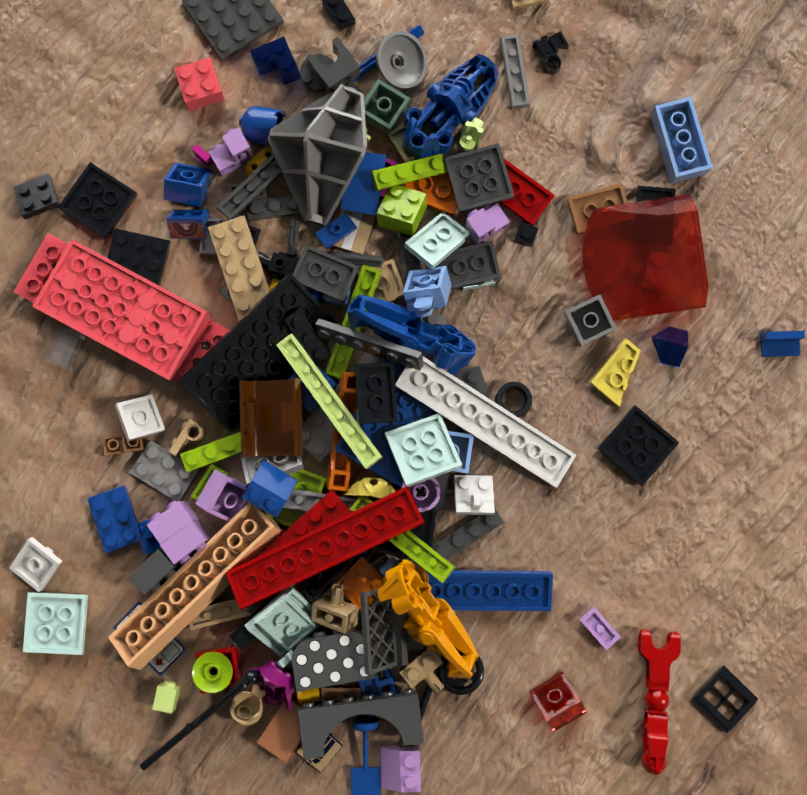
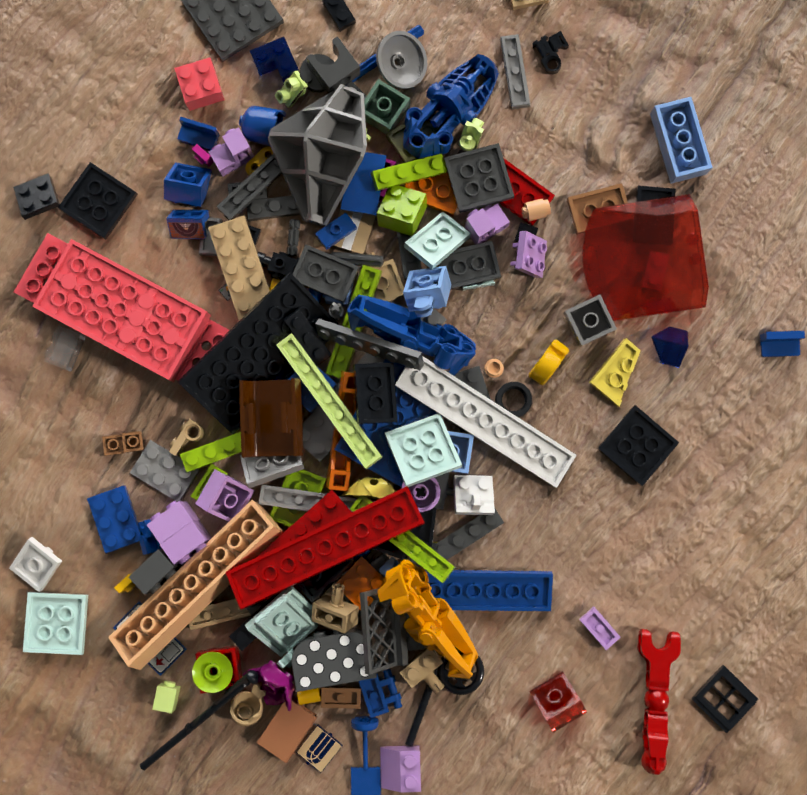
black plate [107,228,171,286] -> none
white hinge [114,394,165,441] -> none
blue slope [242,460,298,518] -> none
dark grey arch [298,688,424,760] -> none
none -> yellow plate [114,573,136,593]
none -> blue panel [177,117,219,151]
none -> yellowish green hips [275,71,308,108]
none -> light grey axle [329,302,344,320]
none -> light nougat plate [484,359,504,378]
none -> lavender plate [510,231,547,278]
none -> light nougat brick [521,199,551,221]
none -> yellow animal [528,339,569,386]

